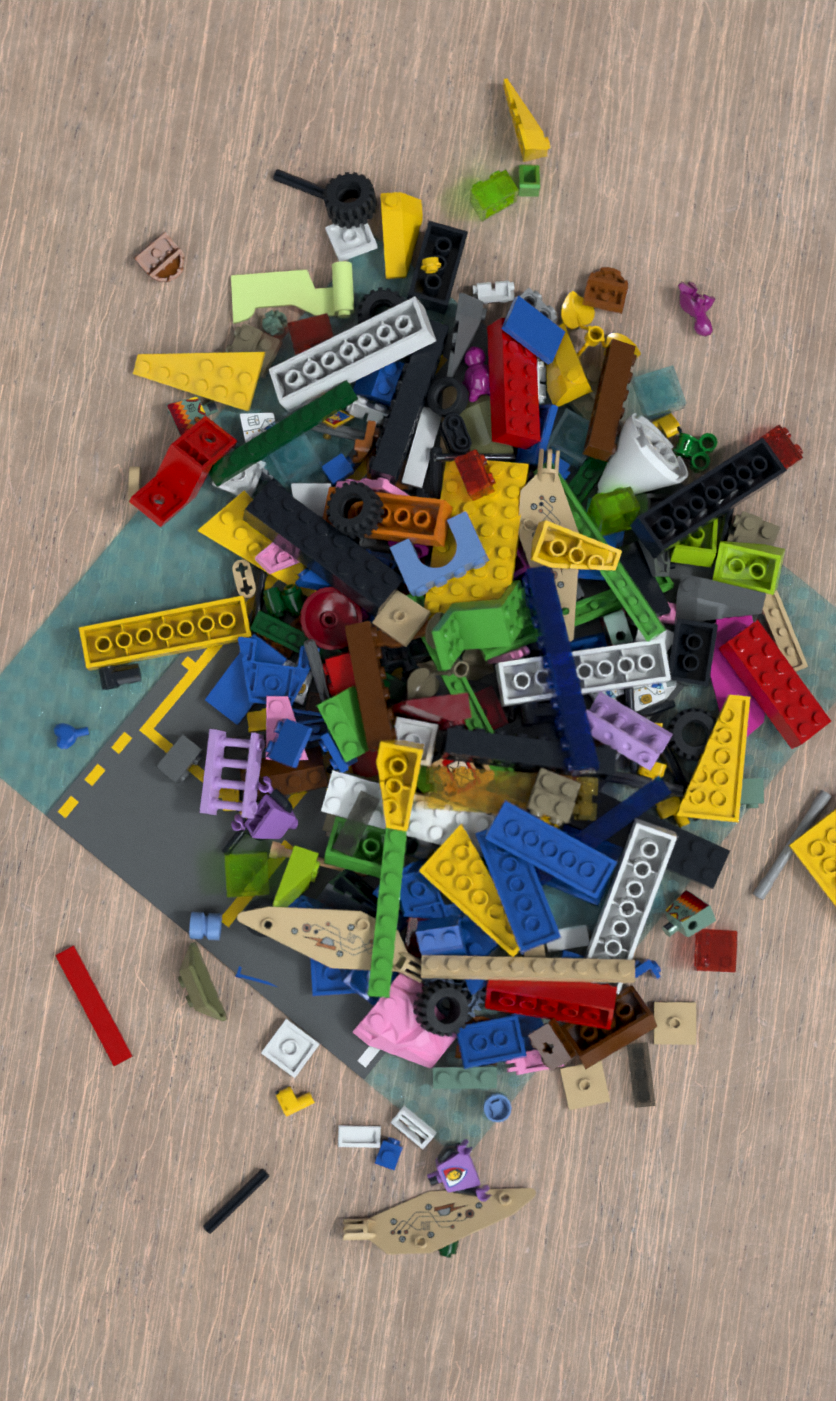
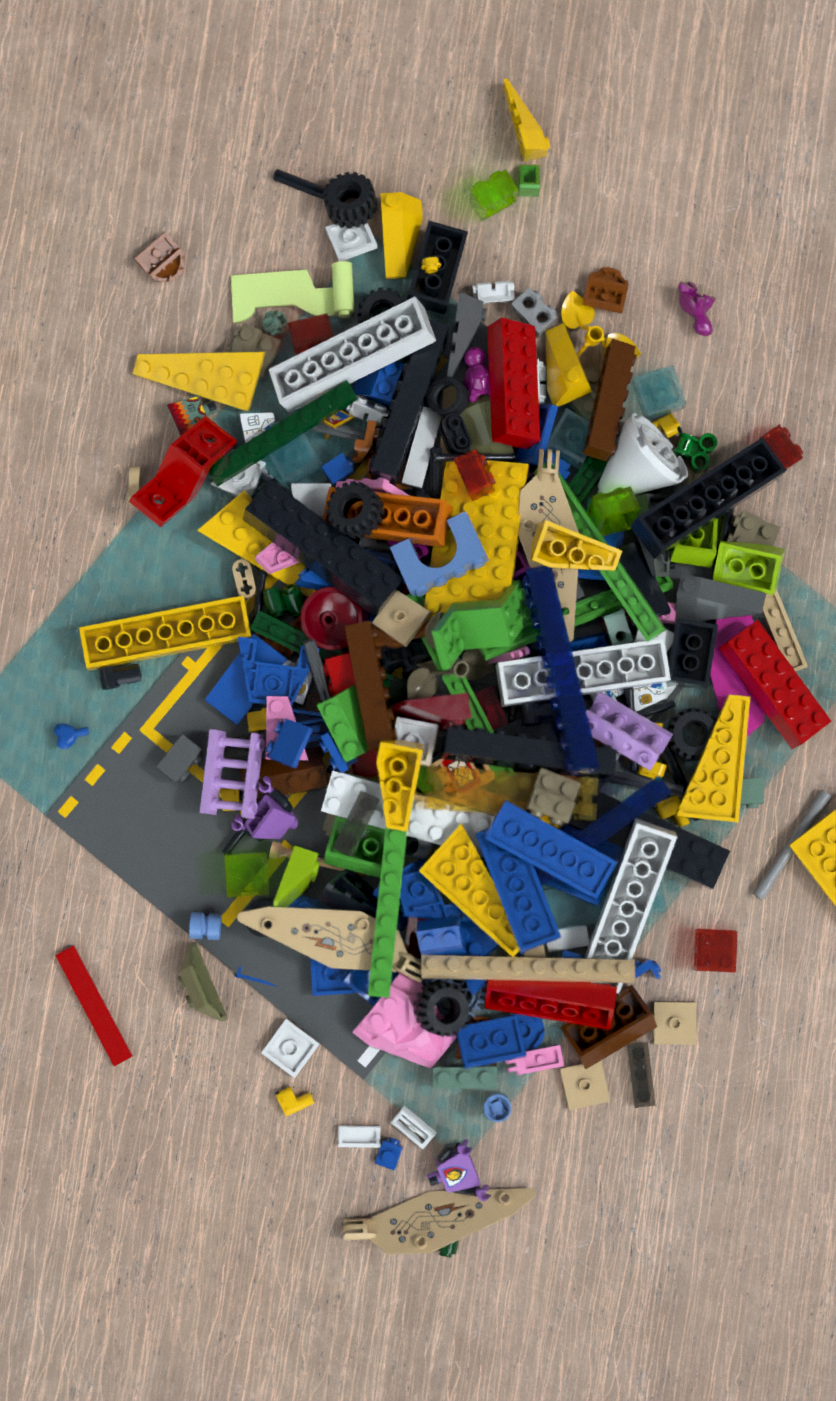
black axle [203,1169,270,1234] -> none
blue tile [501,295,565,365] -> none
brick [528,1018,577,1071] -> none
sand green torso [662,890,716,937] -> none

